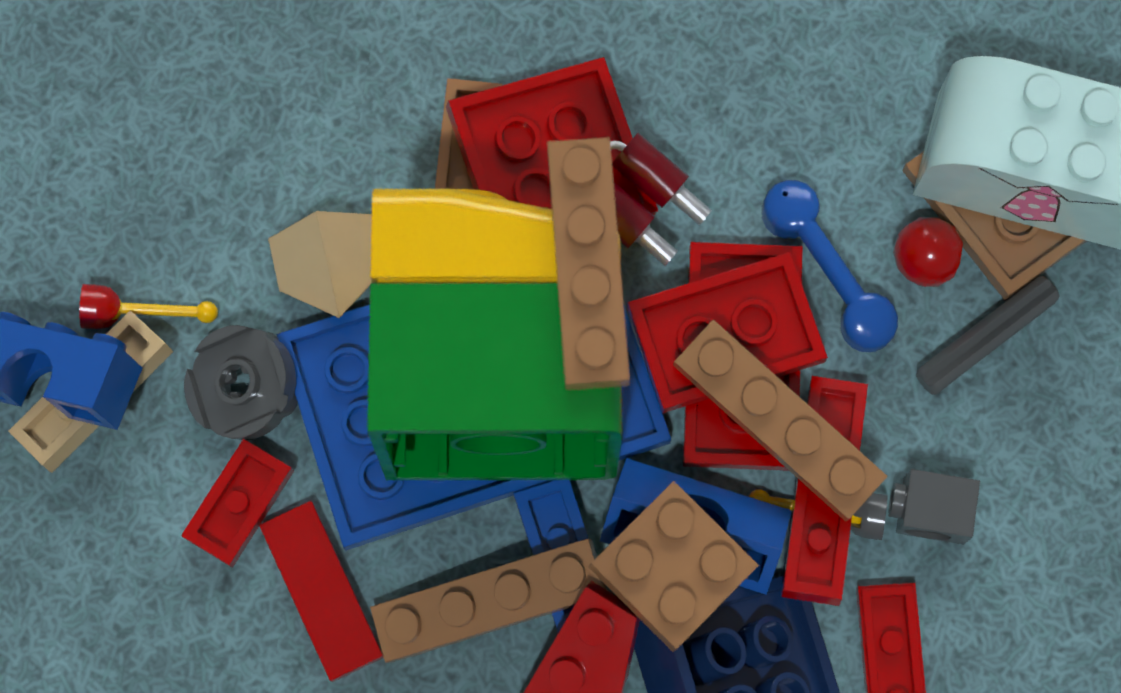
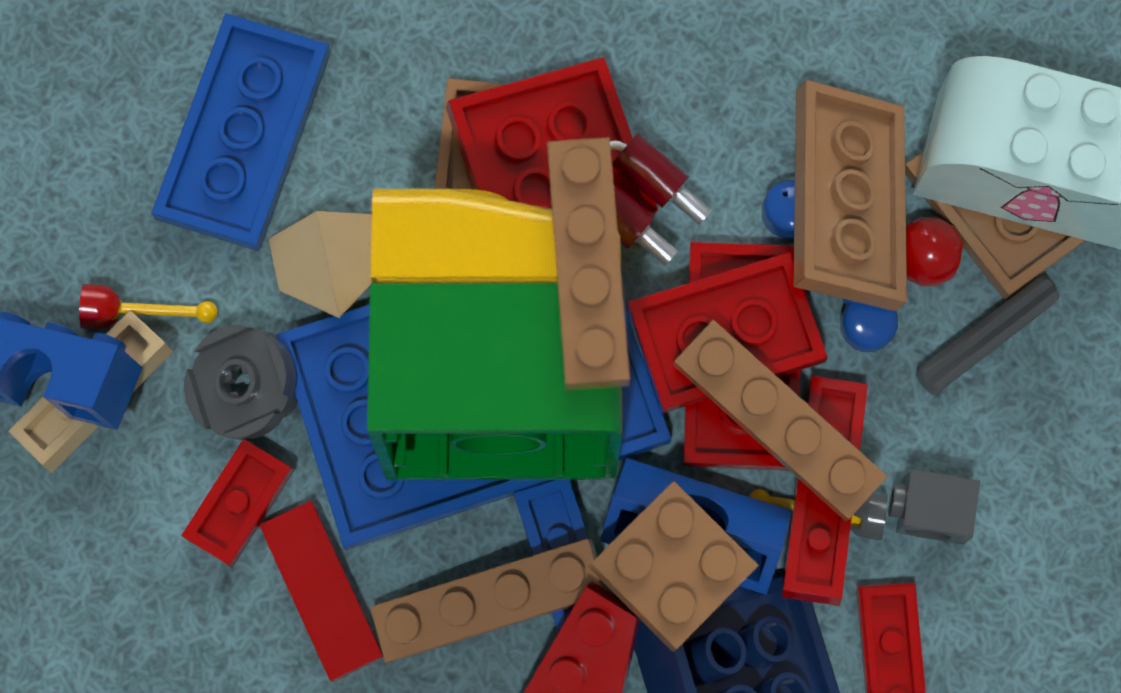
none -> blue plate [151,13,331,251]
none -> medium nougat plate [794,80,907,311]

